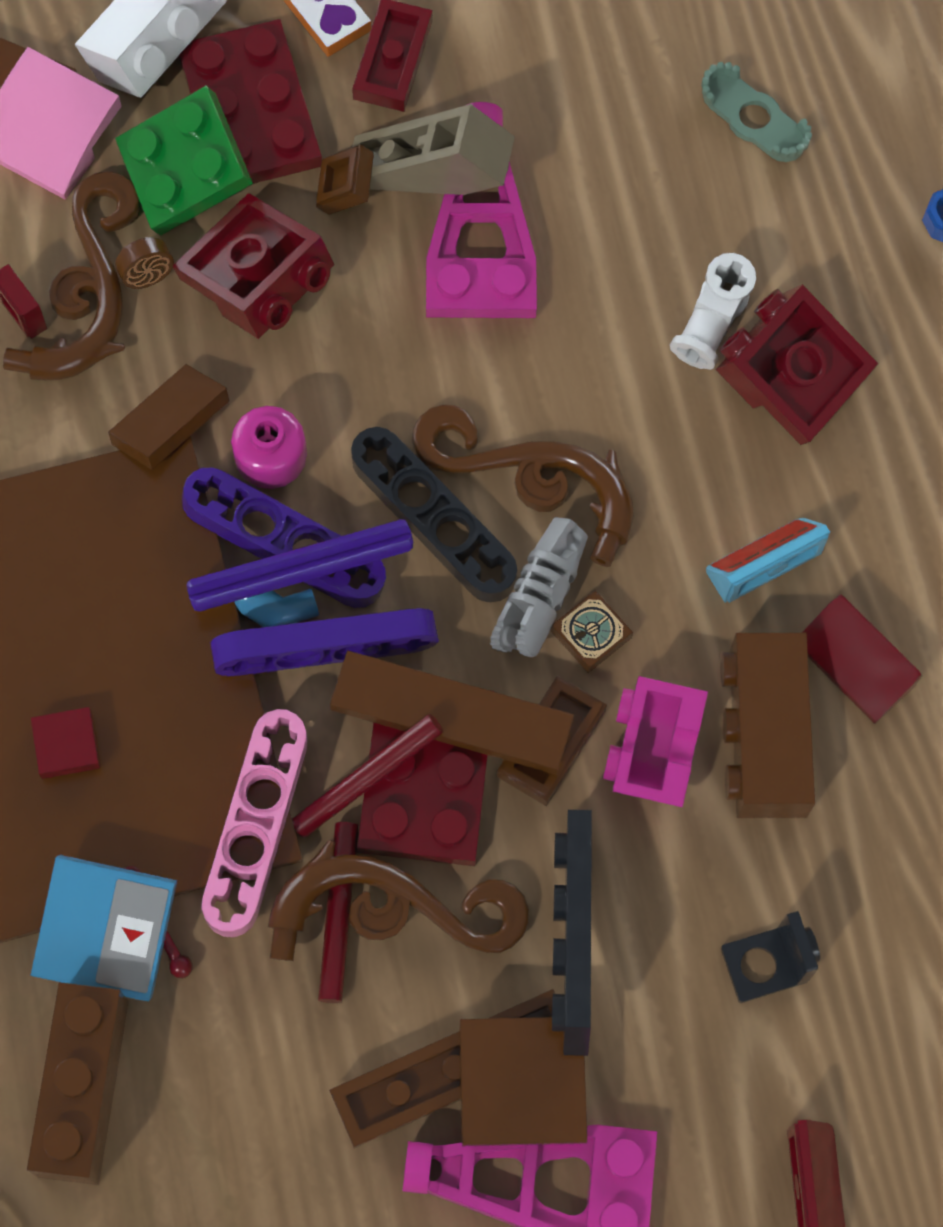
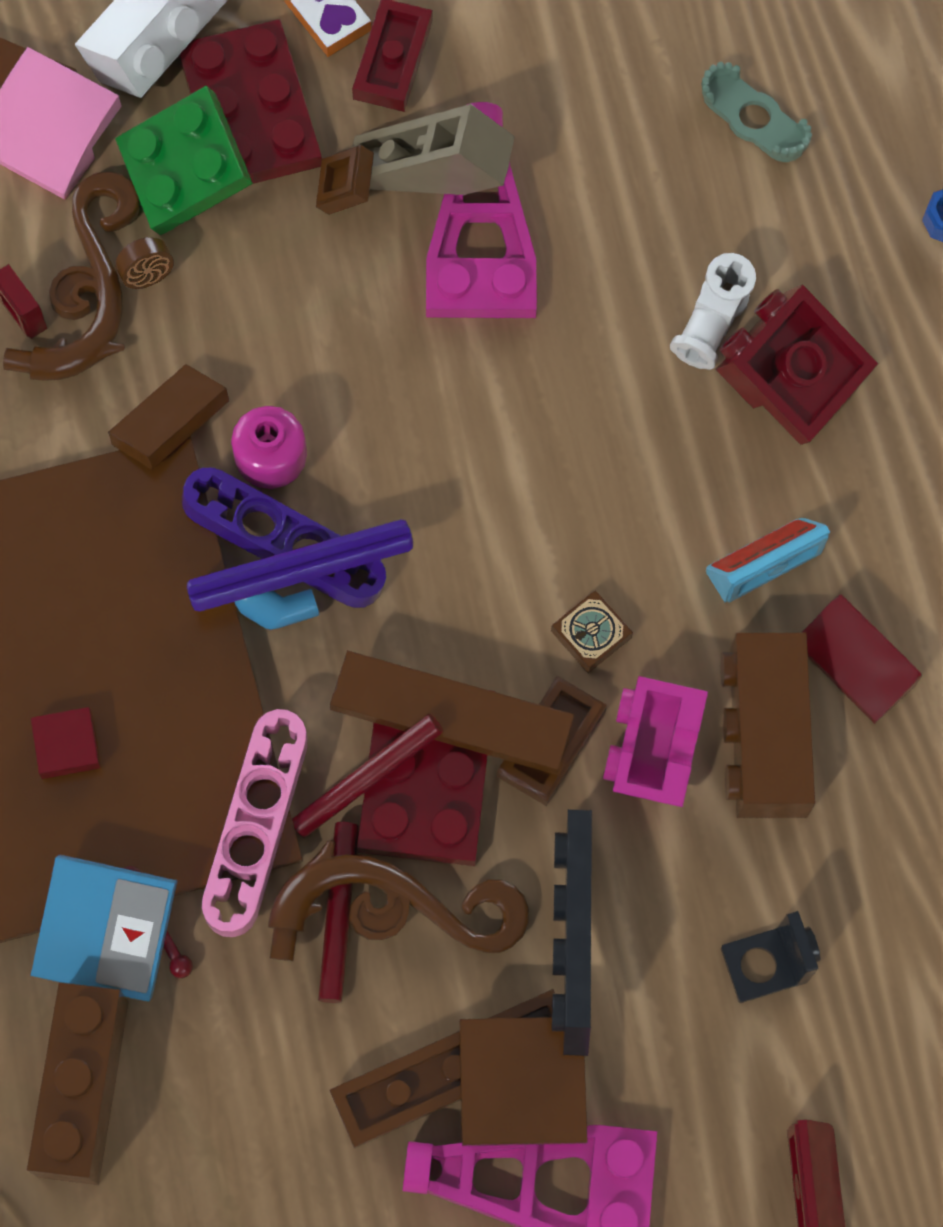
dark red plate [172,193,335,339] -> none
dark purple beam [210,608,439,676] -> none
black beam [351,427,517,603] -> none
reddish brown plant [412,405,634,567] -> none
light grey hinge [490,517,588,657] -> none

